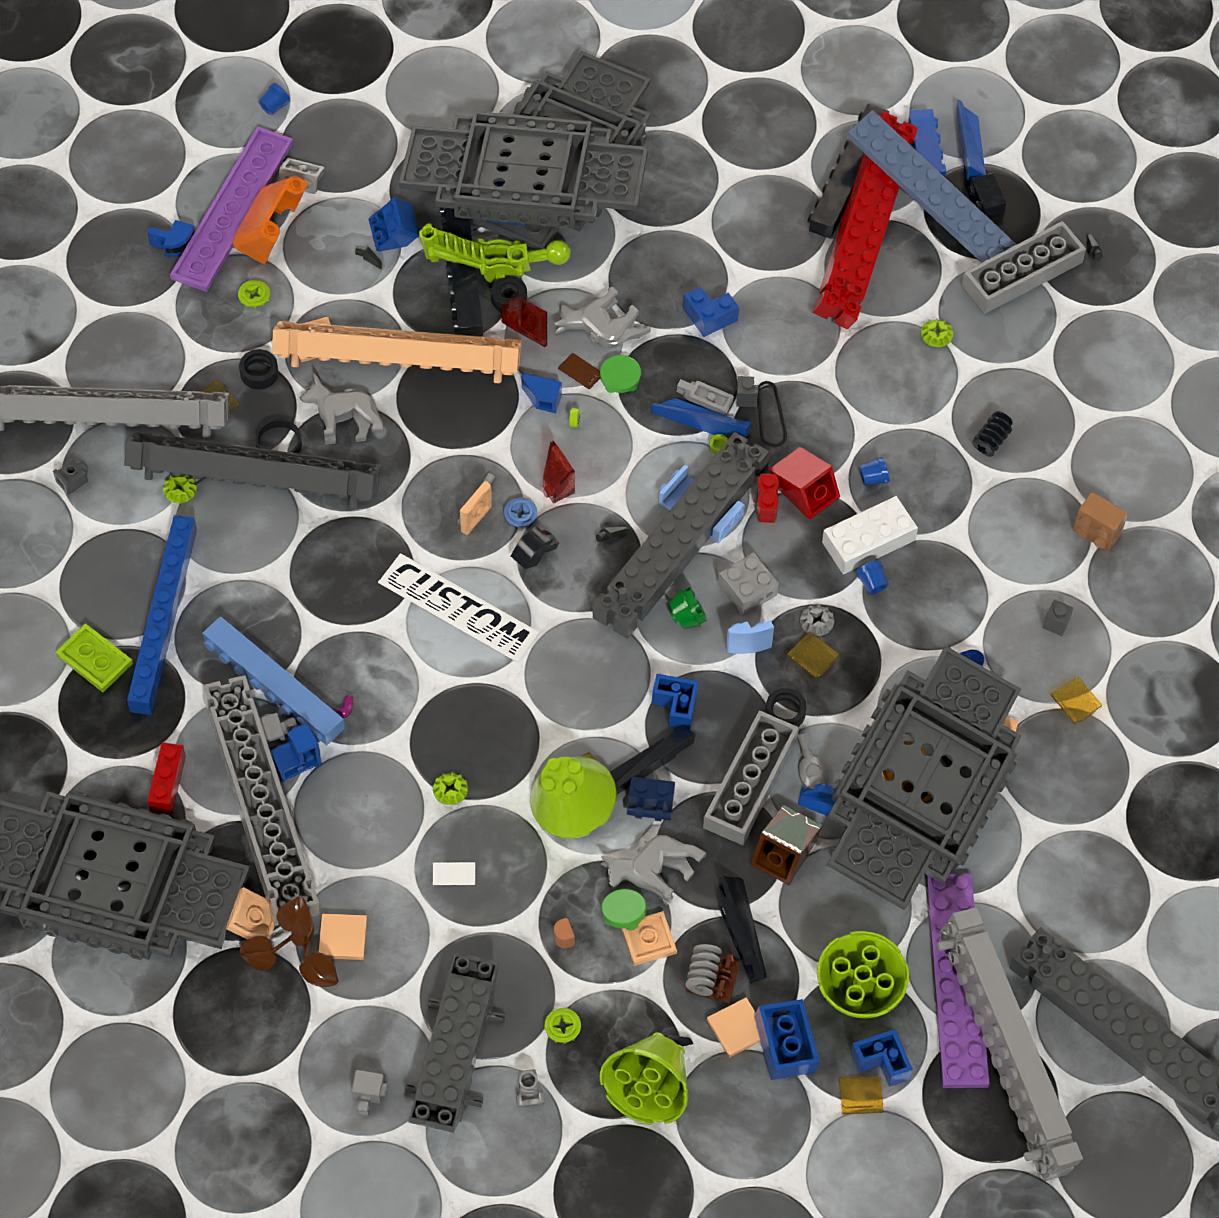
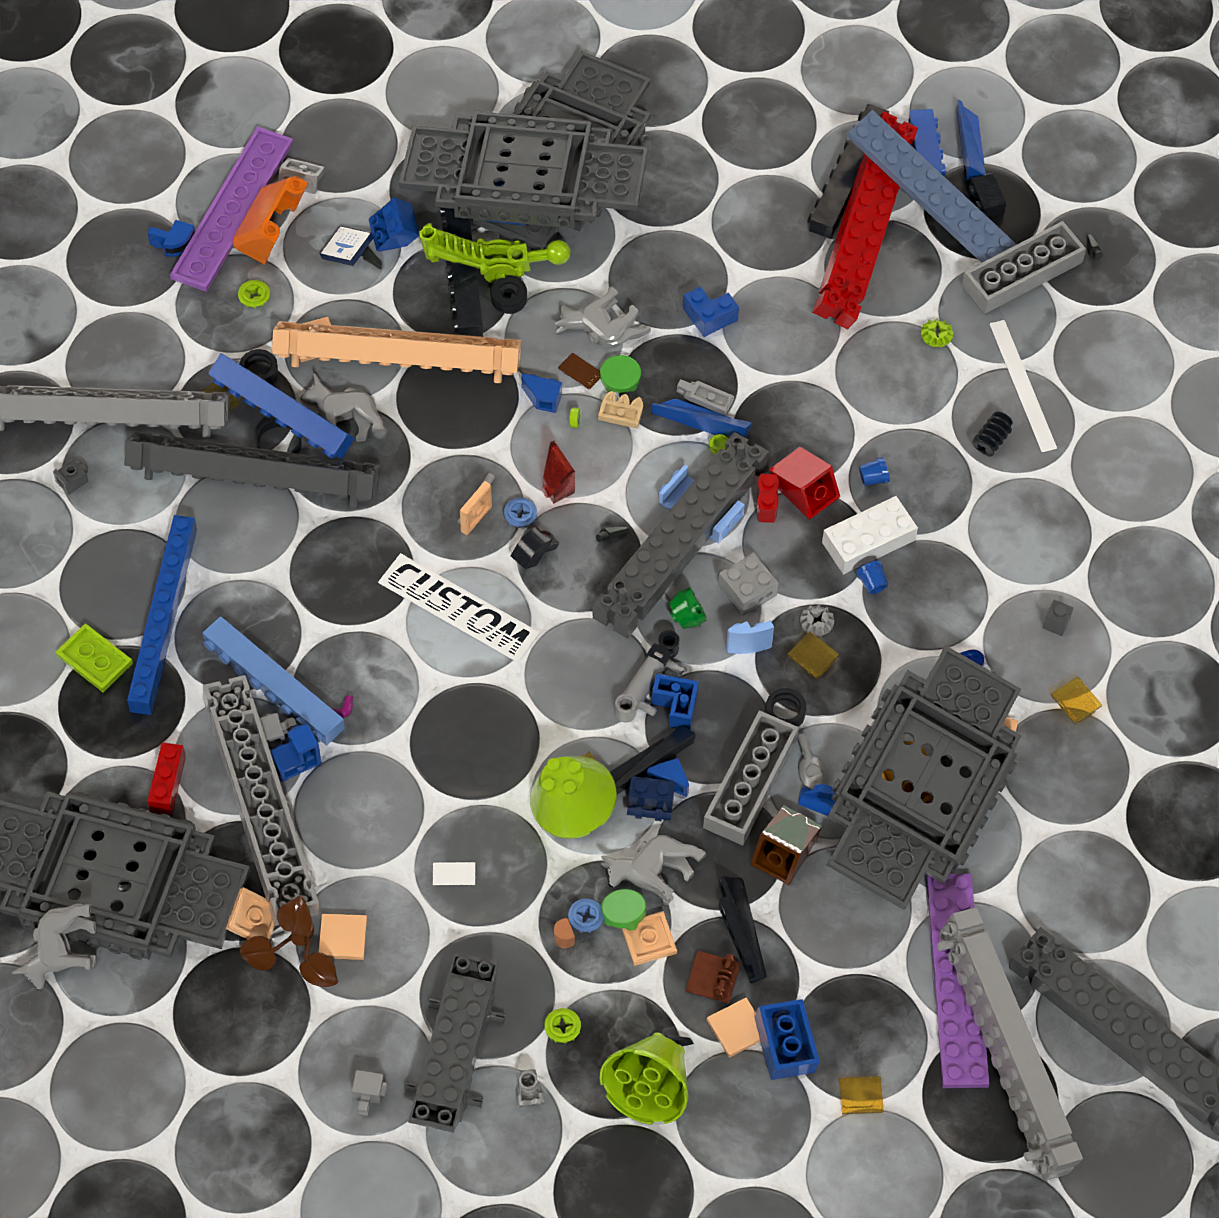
lime gear [163,474,197,504] -> none
blue piece [258,83,291,115] -> none
lime gear [433,772,468,805] -> none
clear red slope [501,296,547,347] -> none
light grey piece [686,944,722,996] -> none
dark grey brick [736,376,758,407] -> none
black piece [758,381,787,447] -> none
lime cone [817,931,909,1018] -> none
blue brick [851,1029,913,1087] -> none
medium nougat brick [1073,492,1128,552] -> none
none -> light grey animal [12,903,97,990]
none -> brick [208,353,355,459]
none -> white tile [320,226,374,266]
none -> medium blue gear [568,899,604,933]
none -> tan plate [598,391,643,429]
none -> light grey piece [615,630,685,723]
none -> blue slope [647,758,689,797]
none -> white sticker [990,320,1057,452]

